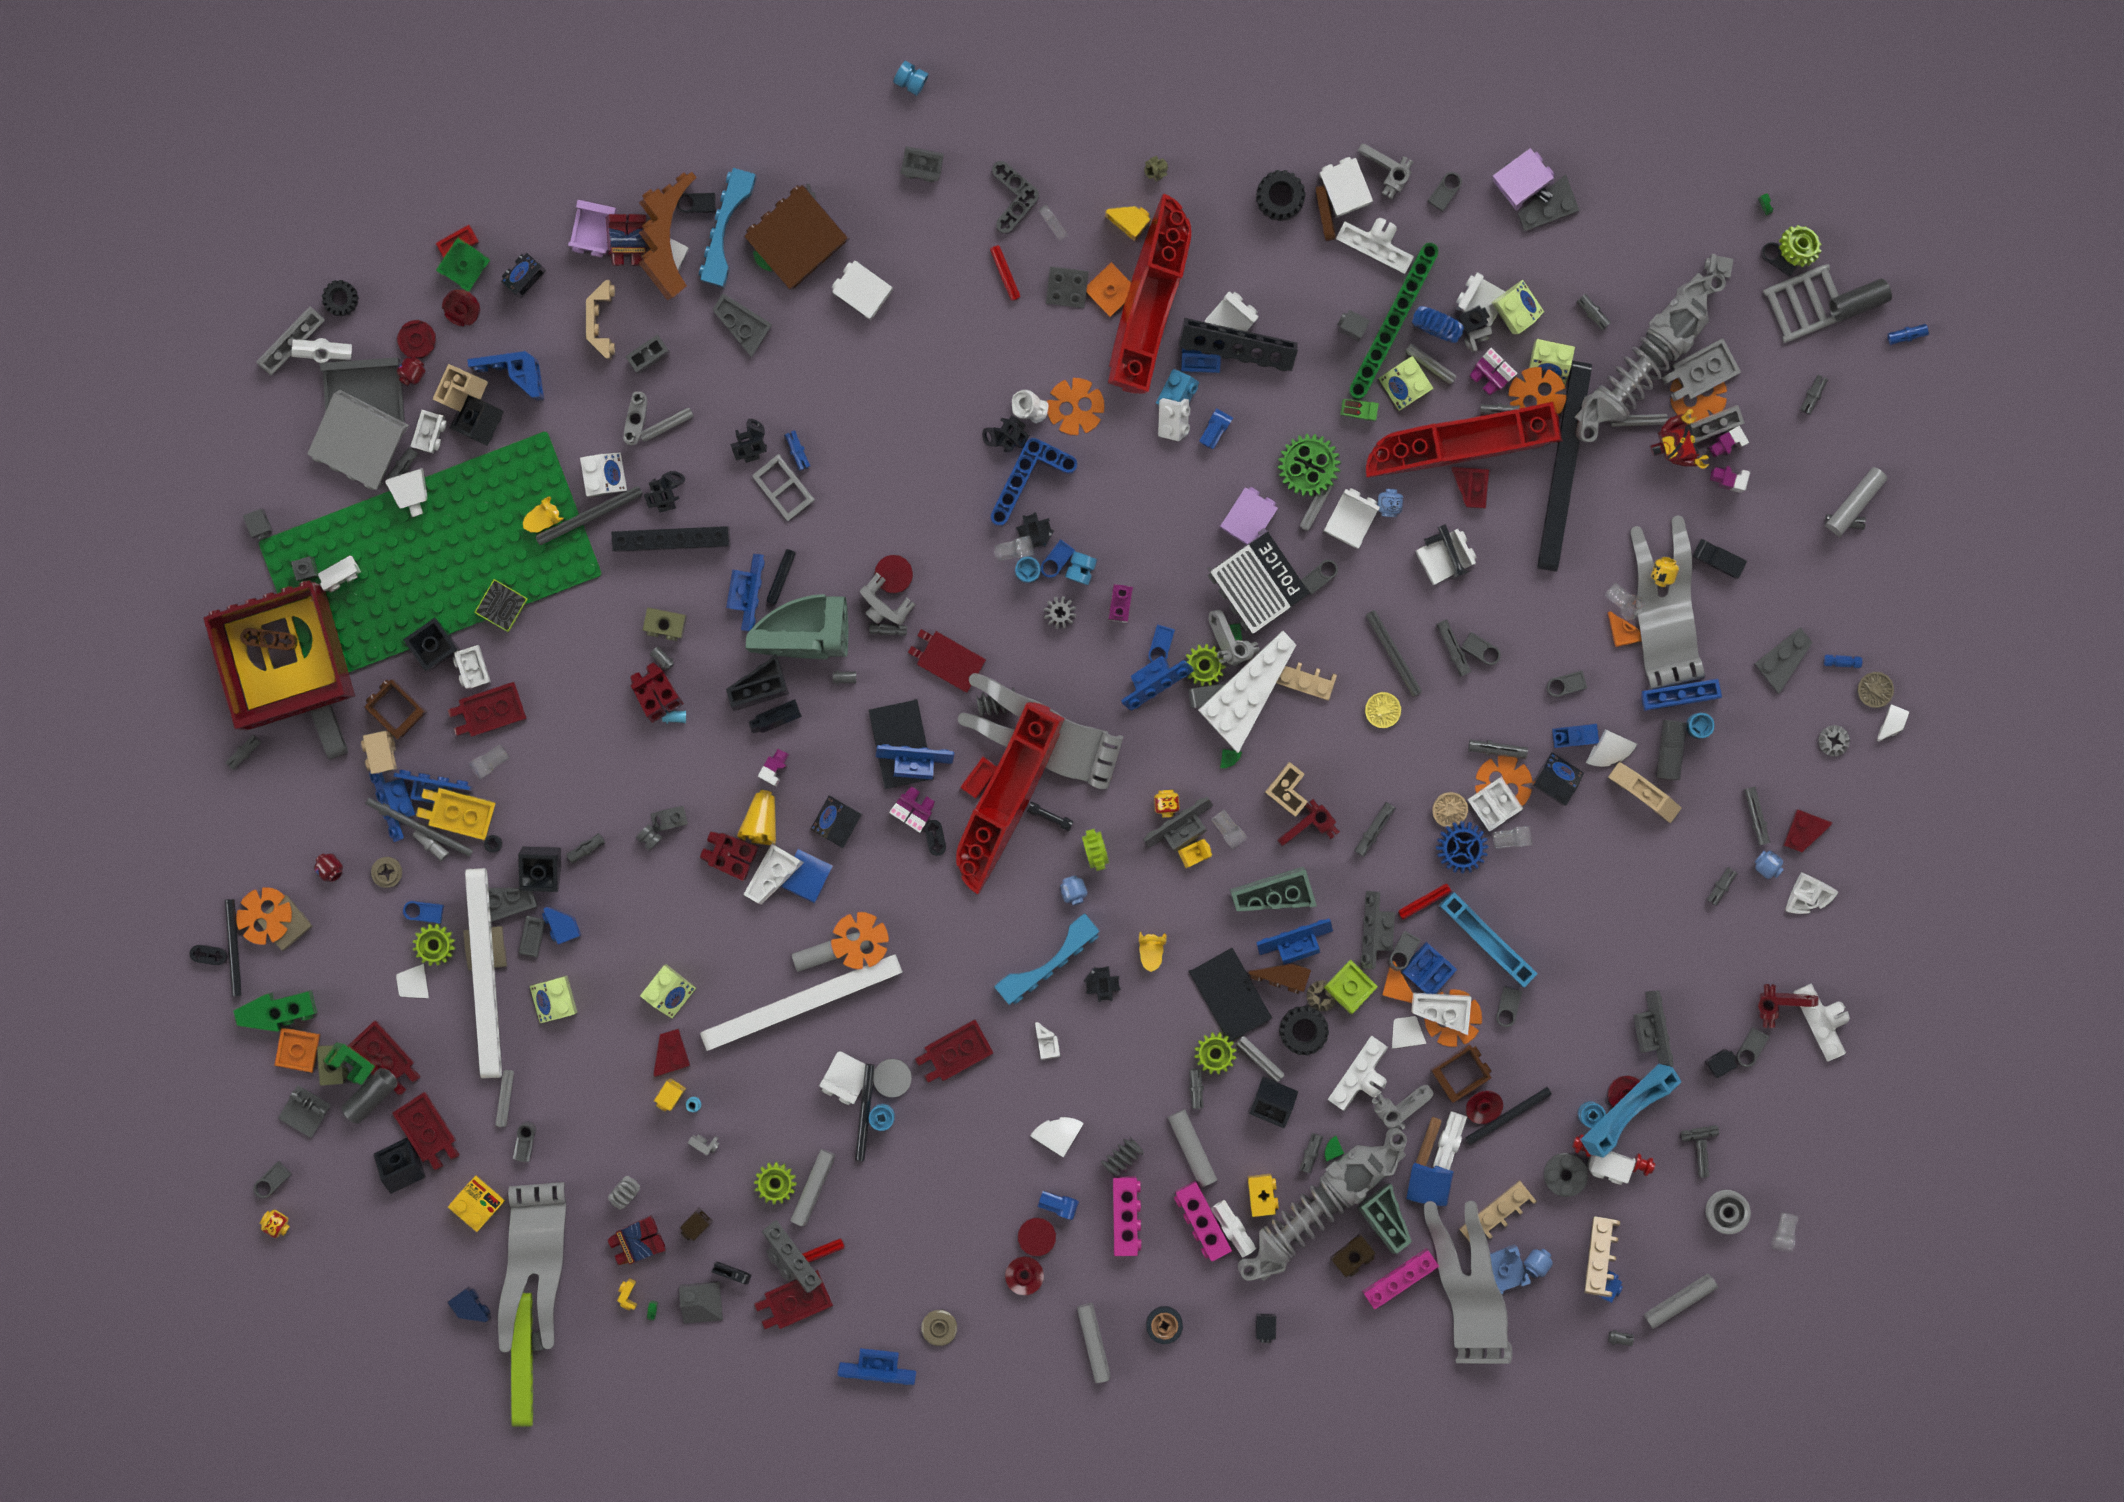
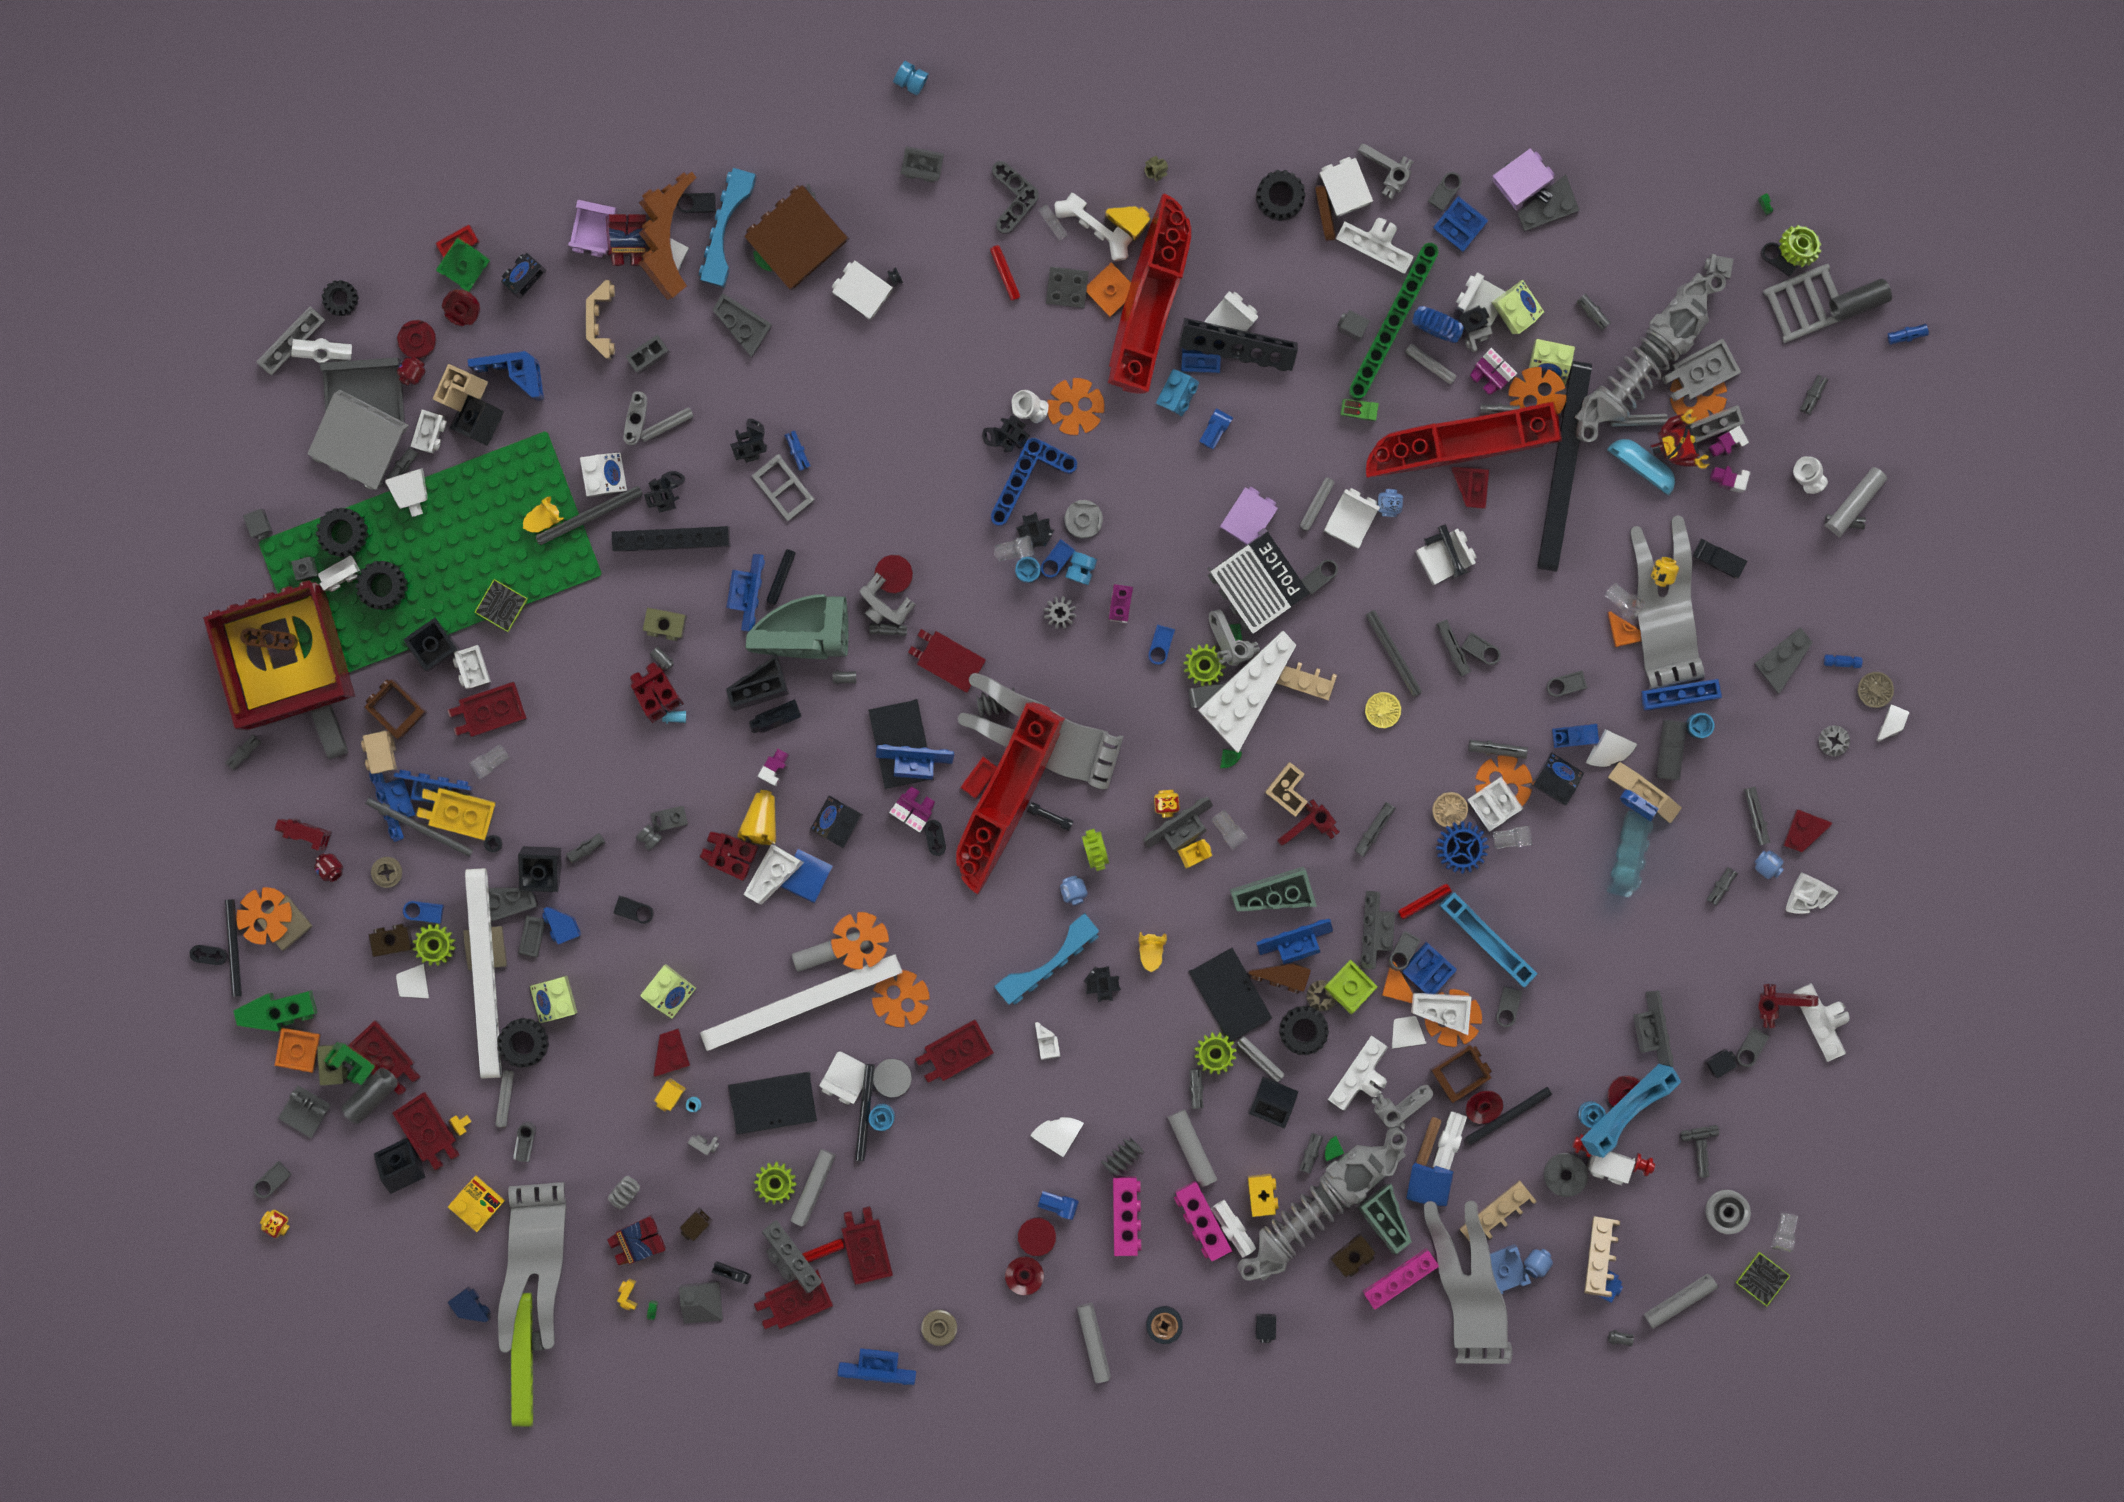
light grey pin [412,830,449,862] -> none
blue bracket [1121,656,1194,711] -> none
white bracket [1158,398,1190,441] -> none
bright green gear [1278,434,1341,497] -> none
yellowish green slope [1378,356,1434,411] -> none
none -> dark red hips [274,818,332,851]
none -> black tyre [316,507,368,557]
none -> black tyre [355,561,408,610]
none -> dark brown brick [368,923,414,957]
none -> yellow tile [448,1115,472,1136]
none -> black tyre [498,1018,549,1068]
none -> black piece [613,896,654,924]
none -> black container [728,1071,817,1135]
none -> dark red tile [841,1206,893,1285]
none -> orange piece [872,970,930,1027]
none -> black bush [887,267,903,287]
none -> white plate [1054,192,1133,261]
none -> light grey tile [1064,500,1103,539]
none -> blue slope [1433,196,1488,251]
none -> medium azure brick [1607,439,1675,496]
none -> clear light blue wedge [1607,810,1653,897]
none -> blue piece [1620,789,1659,822]
none -> tile [1736,1252,1790,1306]
none -> white hair [1793,456,1828,494]

